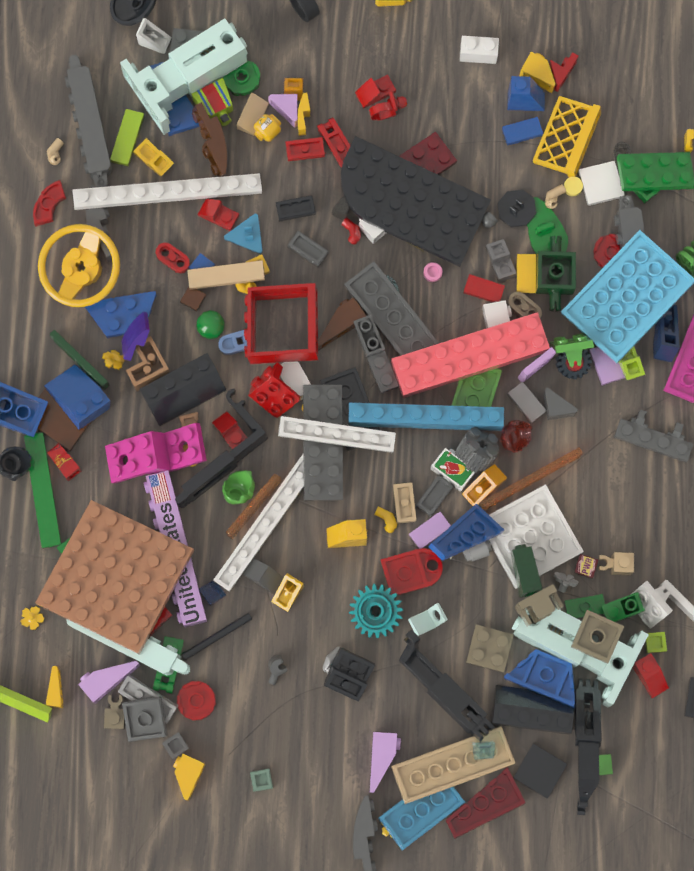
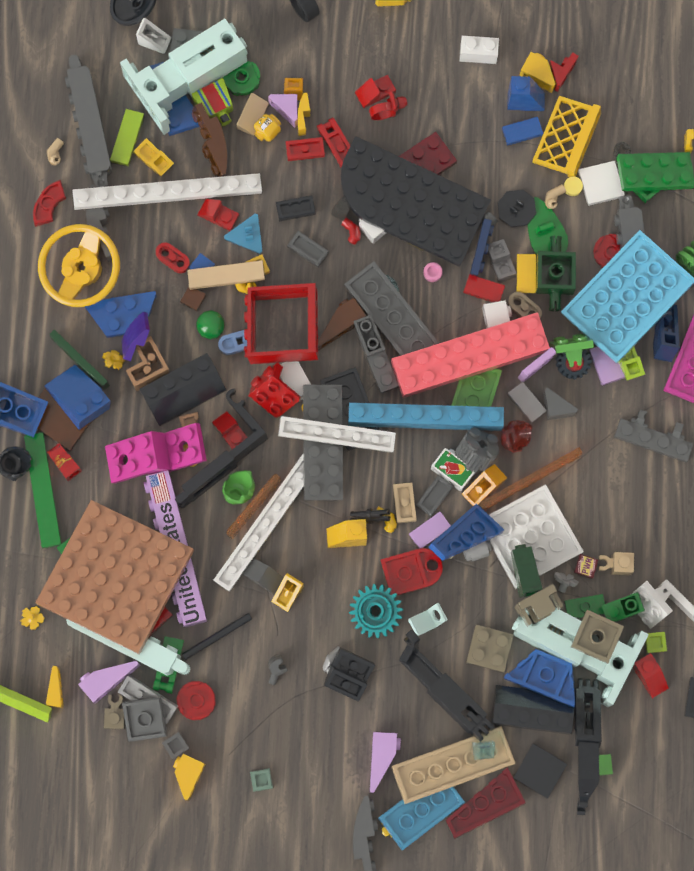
clear blue slope [199,581,226,606] -> none
none -> black pin [350,508,390,524]
none -> dark blue plate [470,219,494,276]

